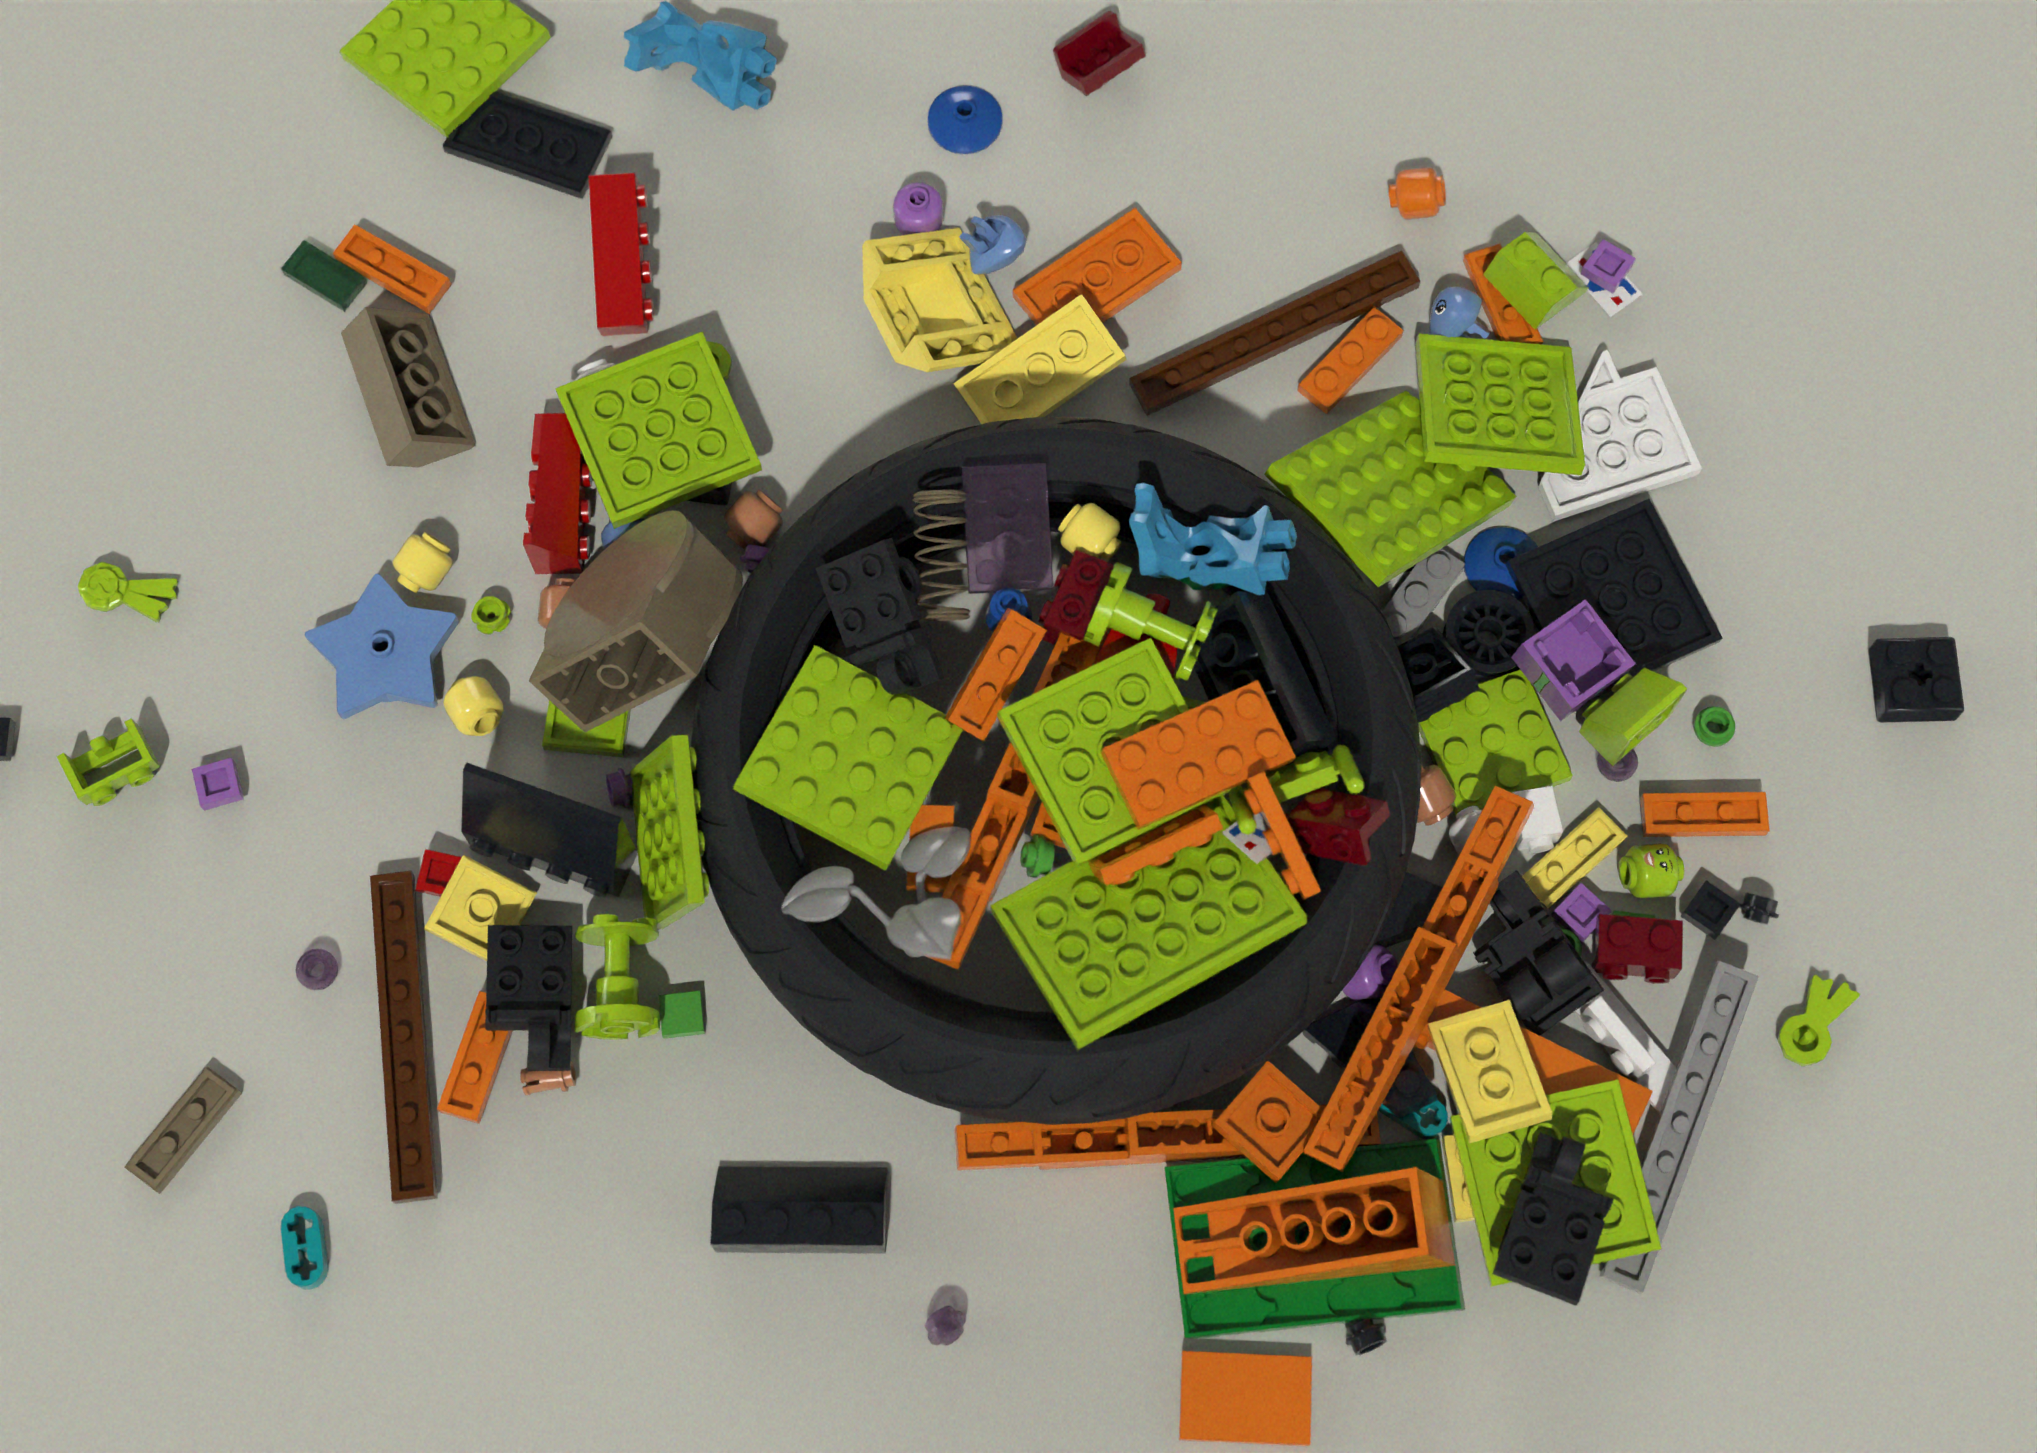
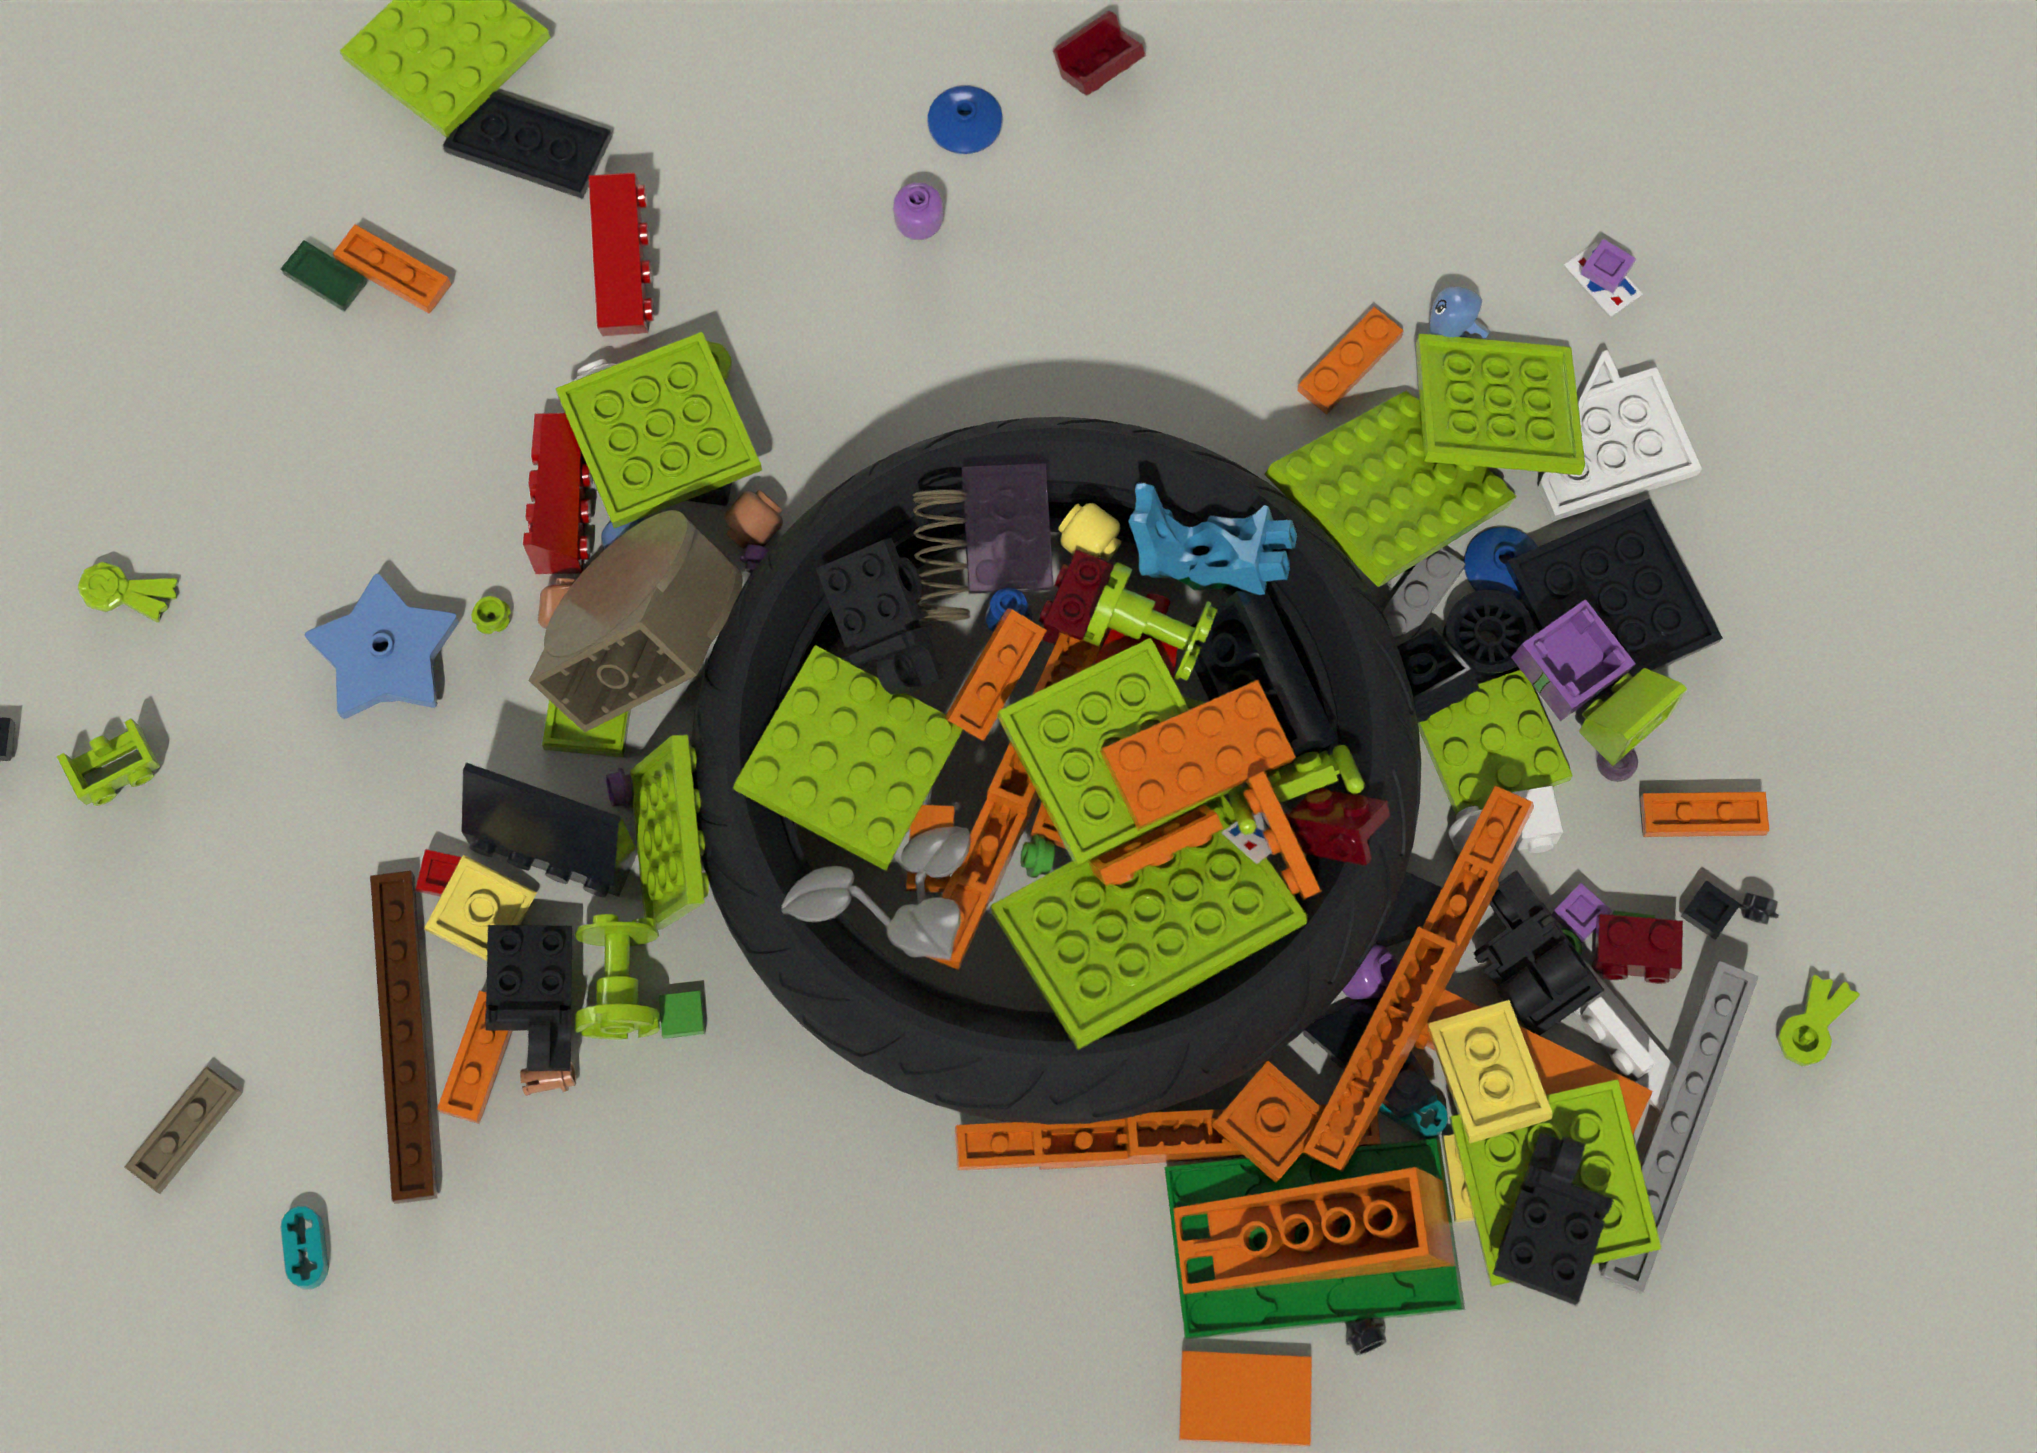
medium lavender plate [192,758,244,811] -> none
clear purple plate [296,949,338,990] -> none
dark tan slope [341,307,475,468] -> none
light yellow head [392,532,453,593] -> none
light yellow head [443,676,504,736] -> none
dark azure hips [624,1,777,111] -> none
black slope [710,1166,887,1254] -> none
light yellow slope [862,228,1018,372] -> none
clear purple plate [925,1305,966,1346] -> none
light yellow plate [953,294,1127,424] -> none
medium blue piece [959,215,1026,274] -> none
orange plate [1013,208,1182,325] -> none
reddish brown plate [1129,250,1420,416] -> none
orange head [1389,167,1446,220] -> none
nougat head [1417,764,1456,826] -> none
orange tile [1463,243,1543,344] -> none
lime slope [1483,232,1589,330] -> none
light yellow tile [1522,807,1628,910] -> none
lime head [1619,843,1684,898] -> none
bright green plate [1694,706,1735,747] -> none
black brick [1869,637,1964,723] -> none

